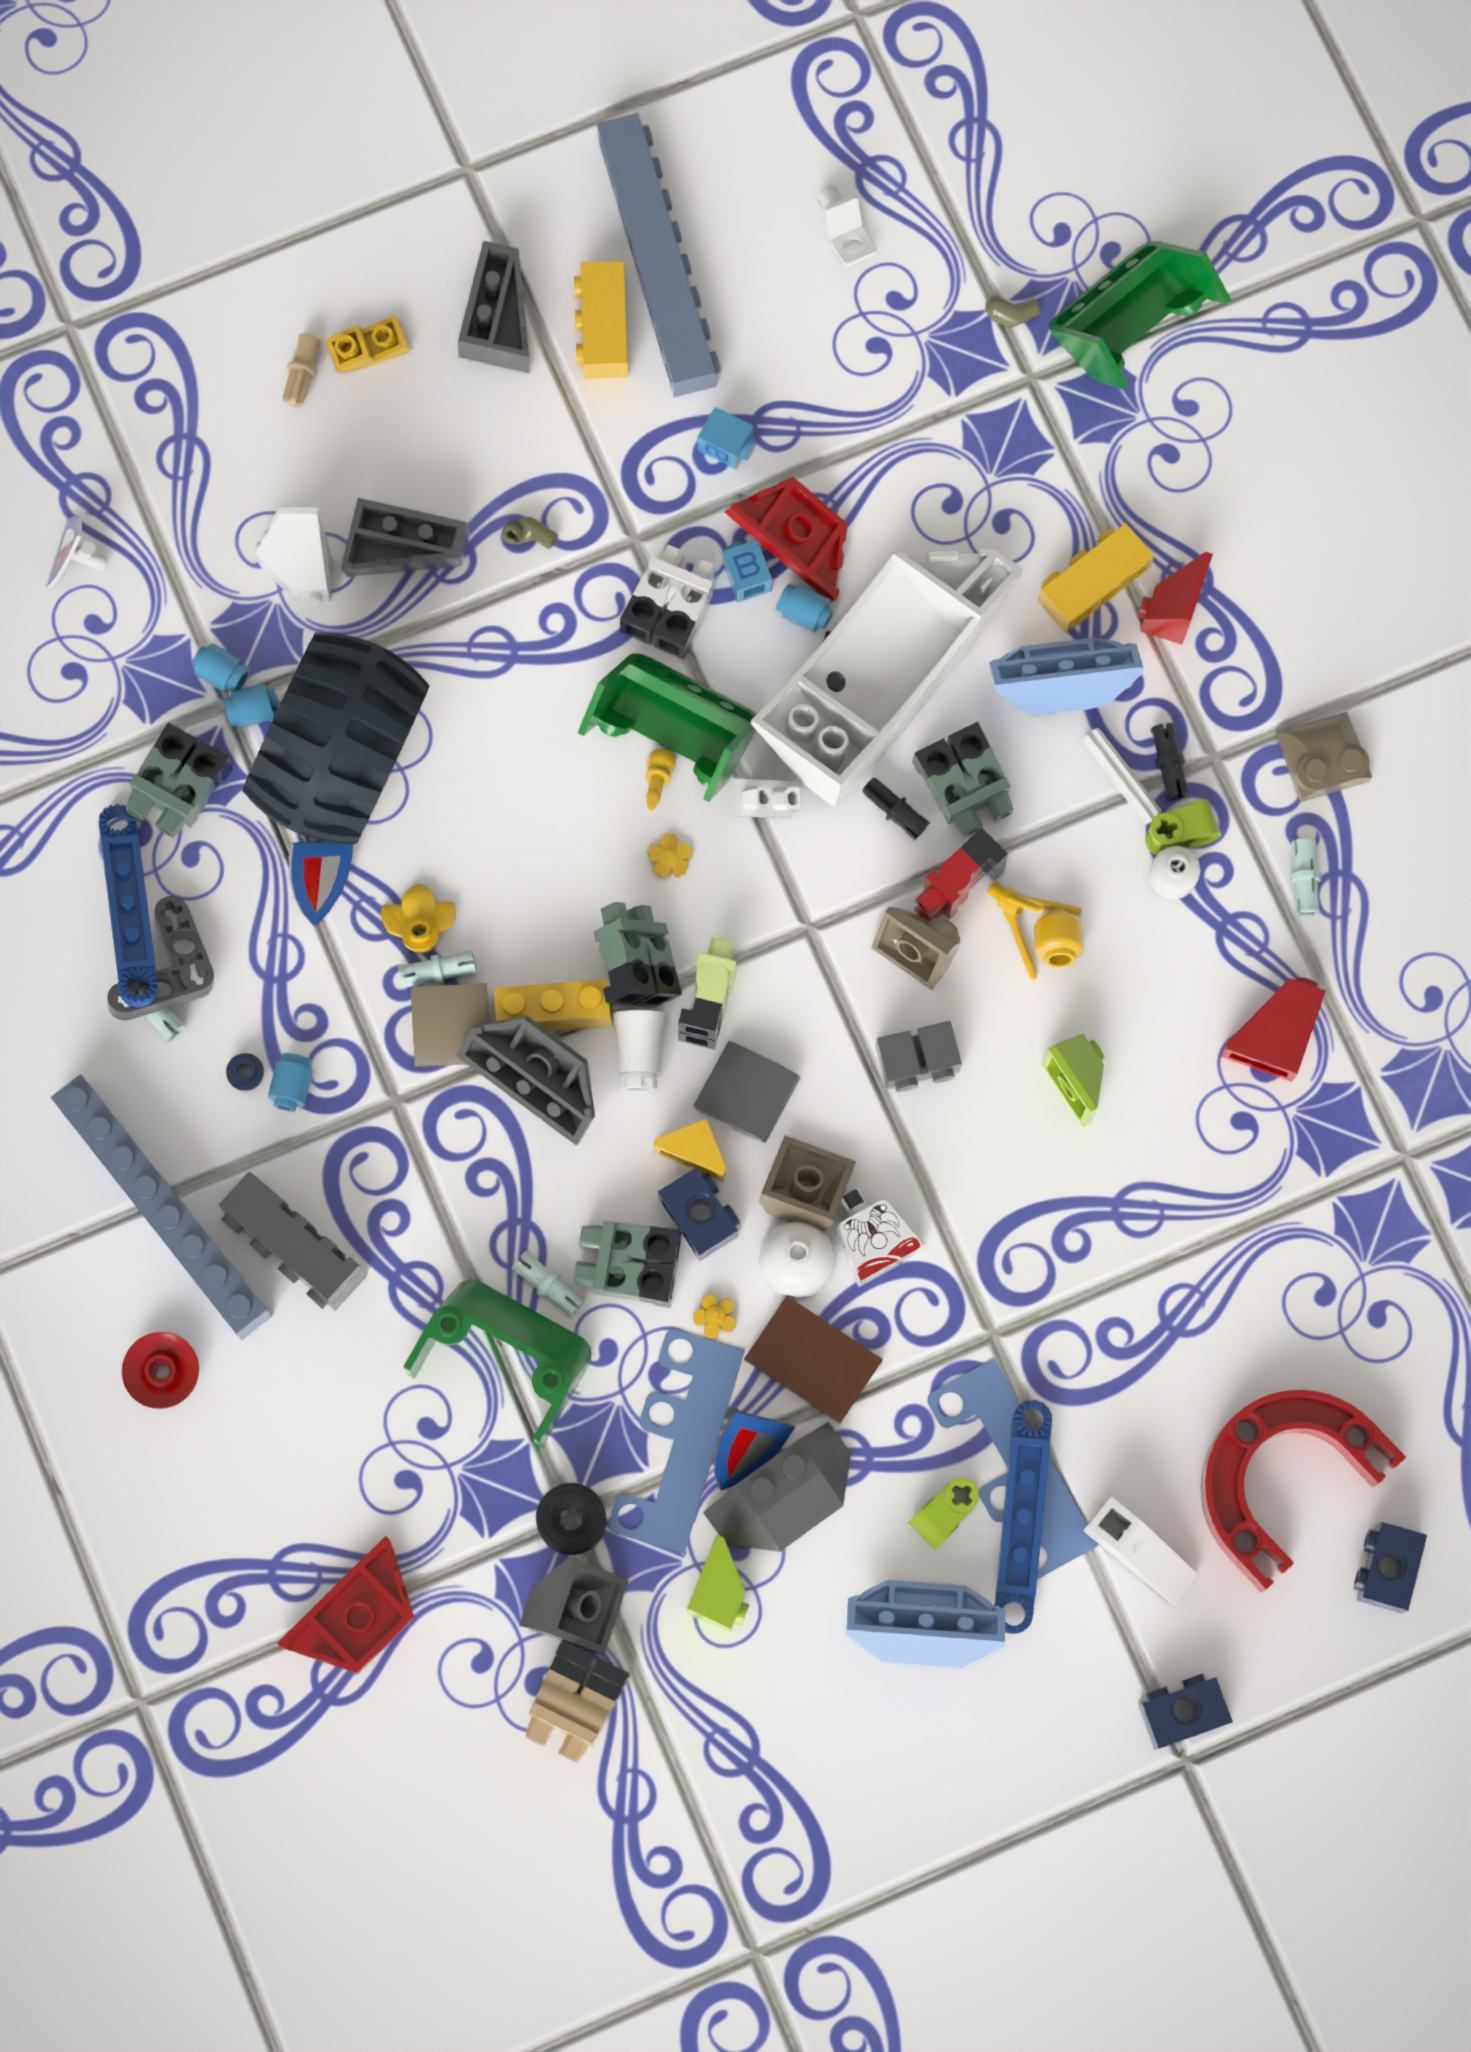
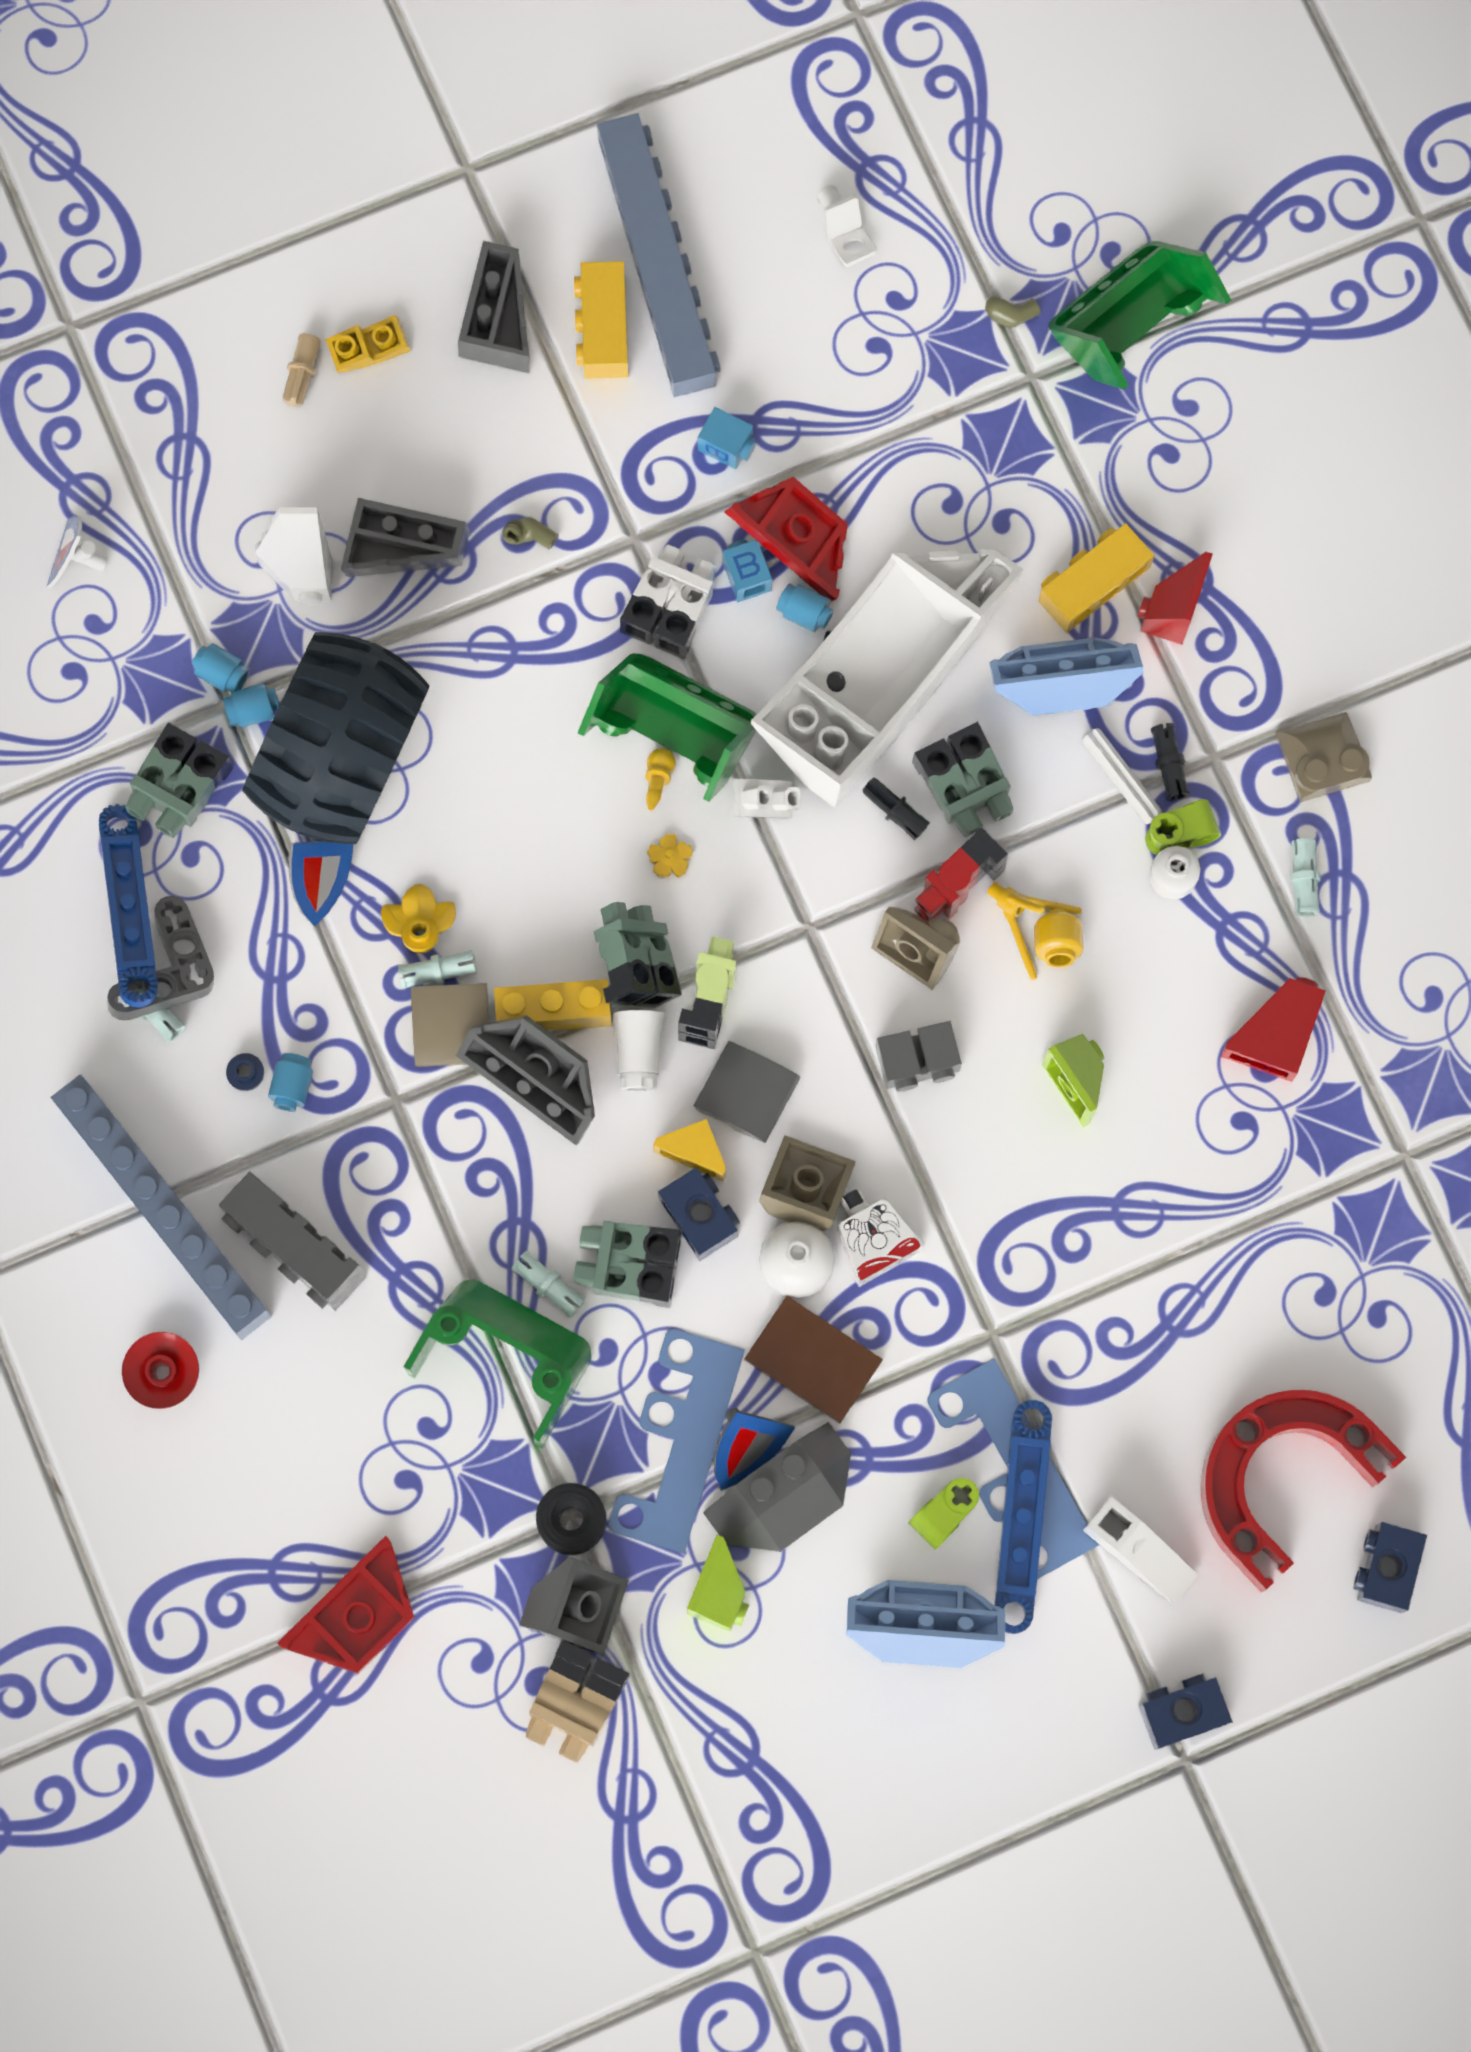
yellow plant [693,1294,736,1339] -> none

